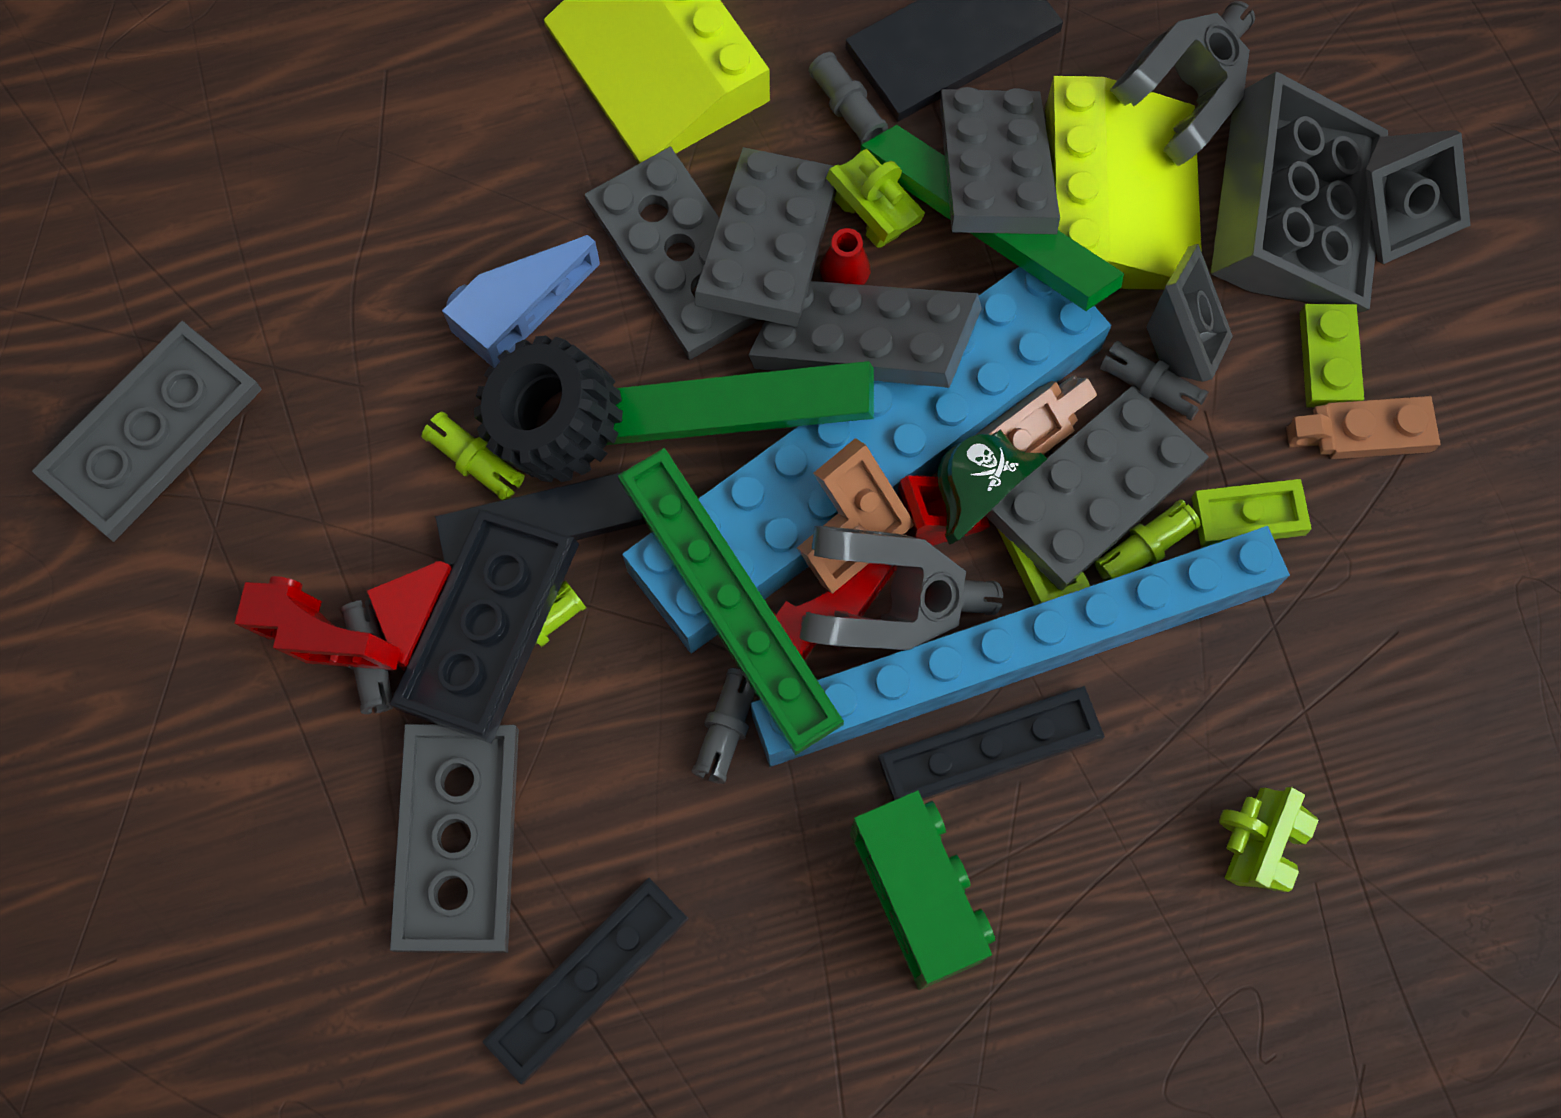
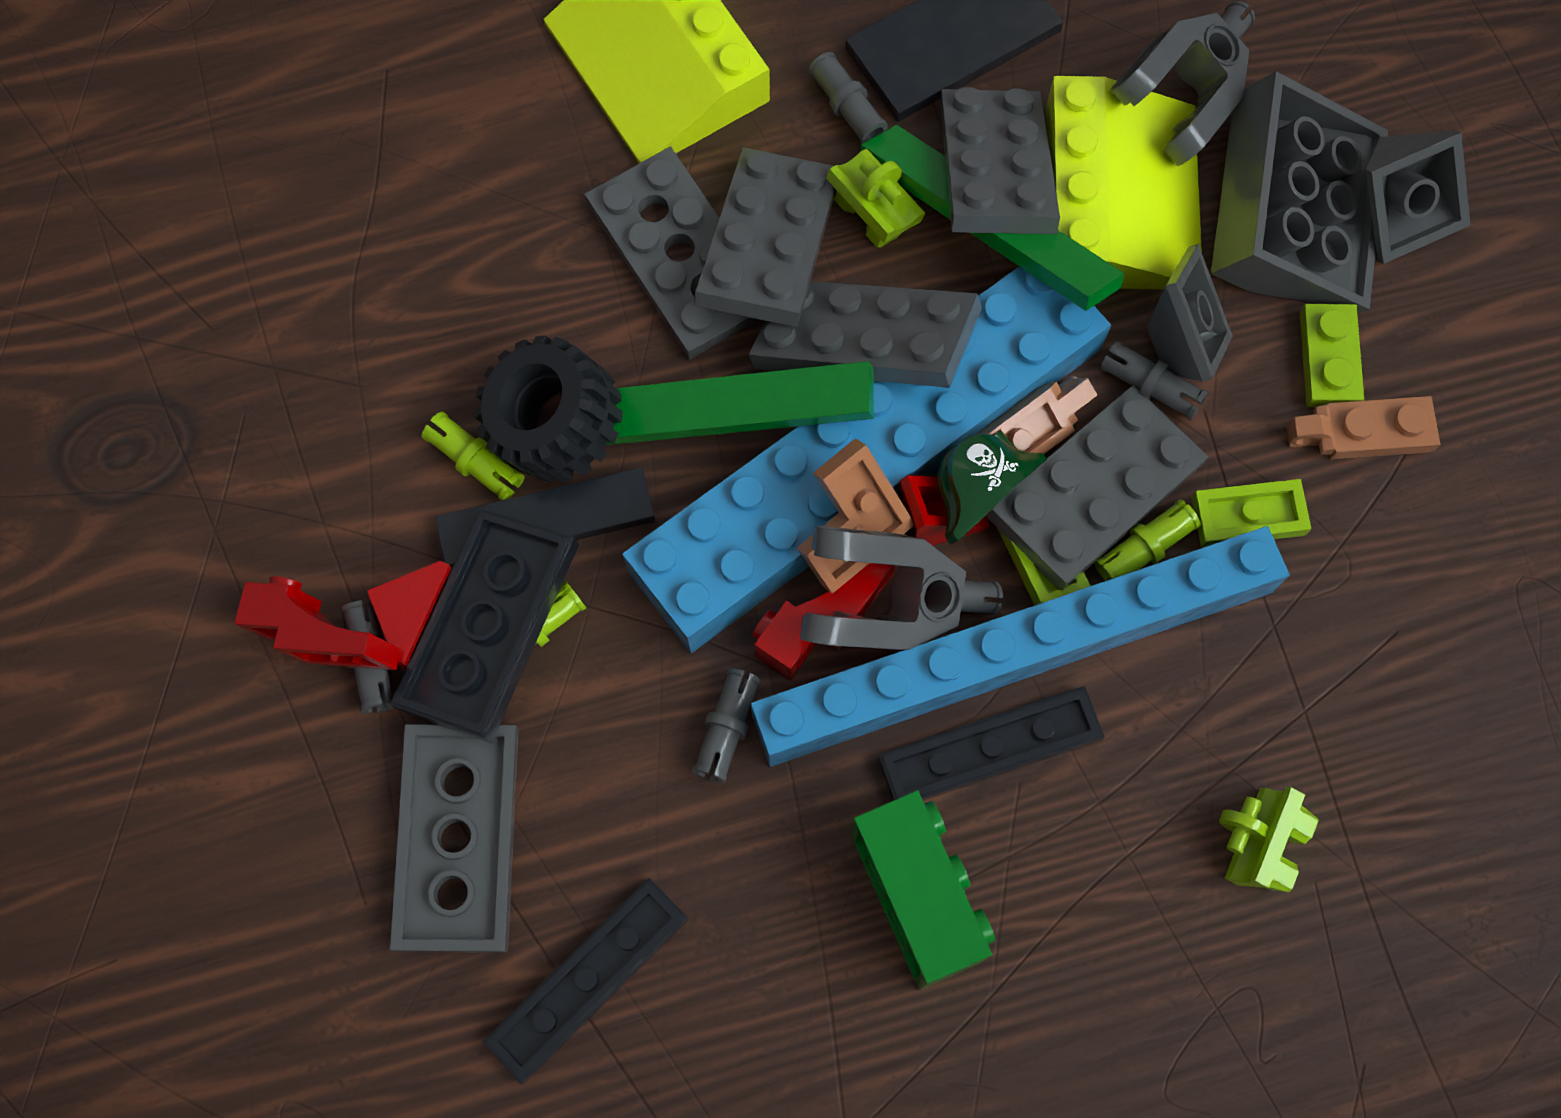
dark grey plate [32,321,262,542] -> none
medium blue slope [442,235,600,368] -> none
green tile [618,448,844,755] -> none
red cone [820,228,871,285] -> none

